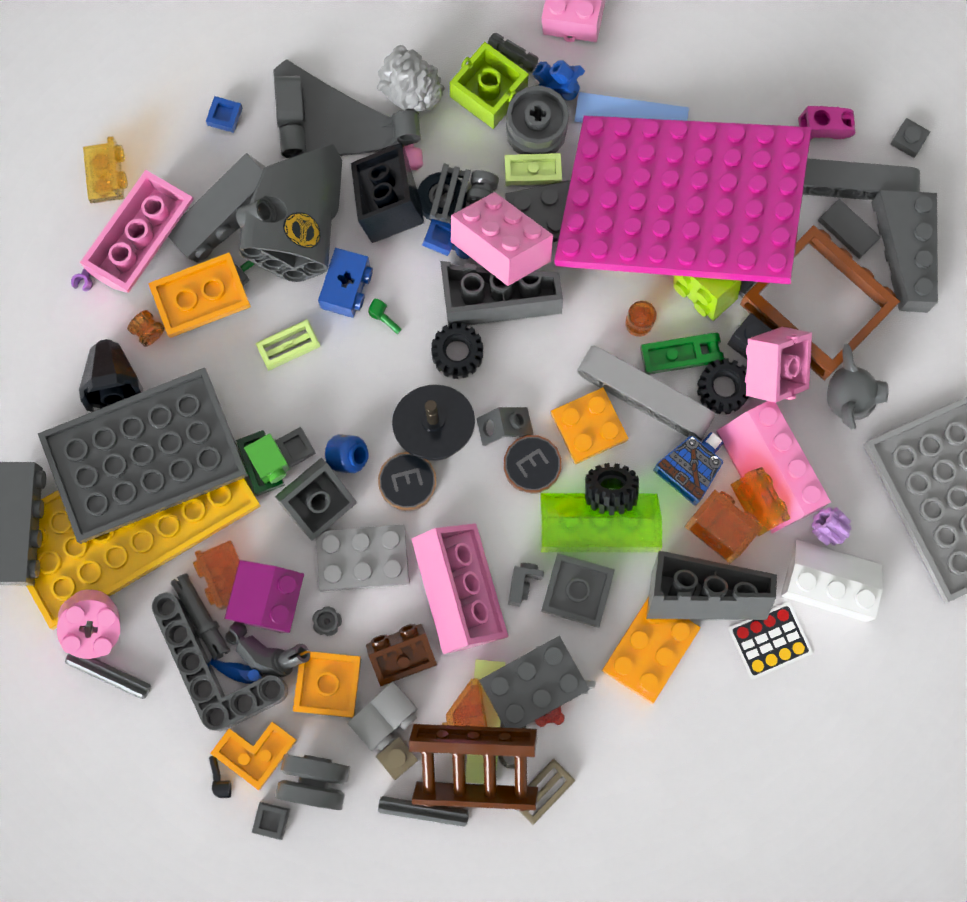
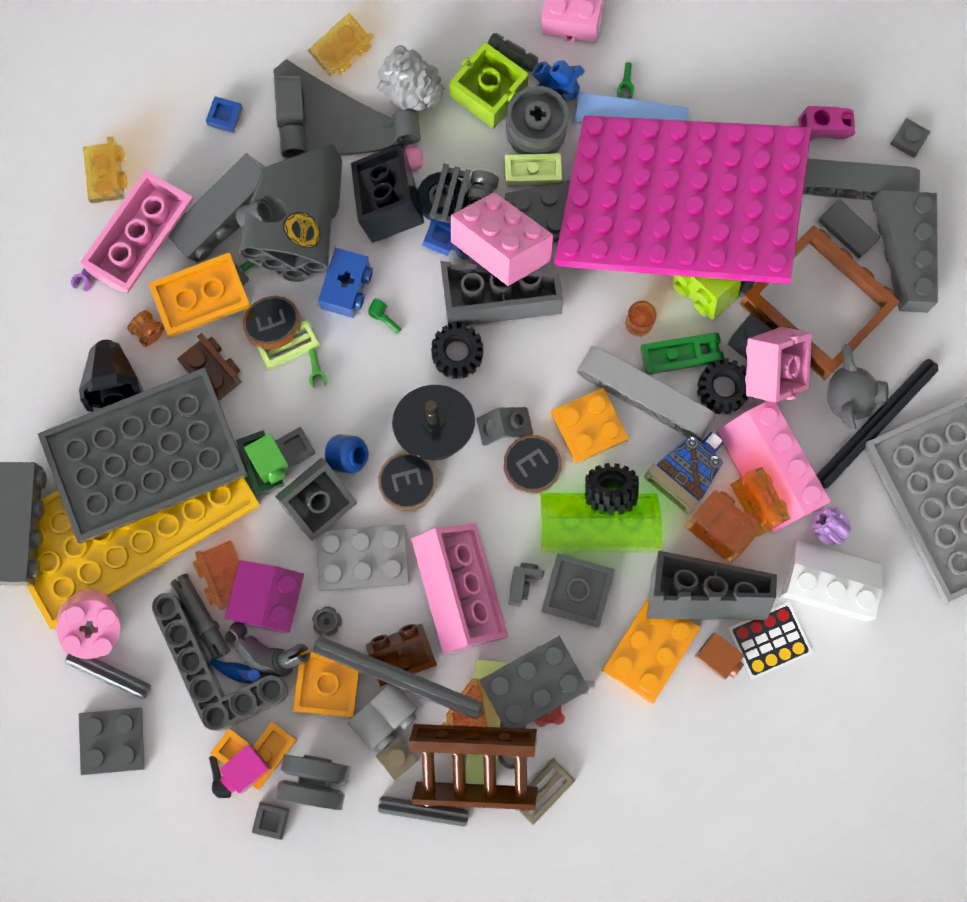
none -> dark grey plate [79,708,145,775]
none -> reddish brown bracket [177,333,242,400]
none -> dark pink brick [219,745,272,794]
none -> black tile [243,296,301,350]
none -> clear yellow bracket [307,12,375,76]
none -> bright green hand [309,349,327,388]
none -> dark grey axle [313,637,483,719]
none -> green hand [617,62,634,99]
none -> dark tan tile [644,463,699,514]
none -> dark orange brick [694,633,745,679]
none -> black axle [816,359,939,489]

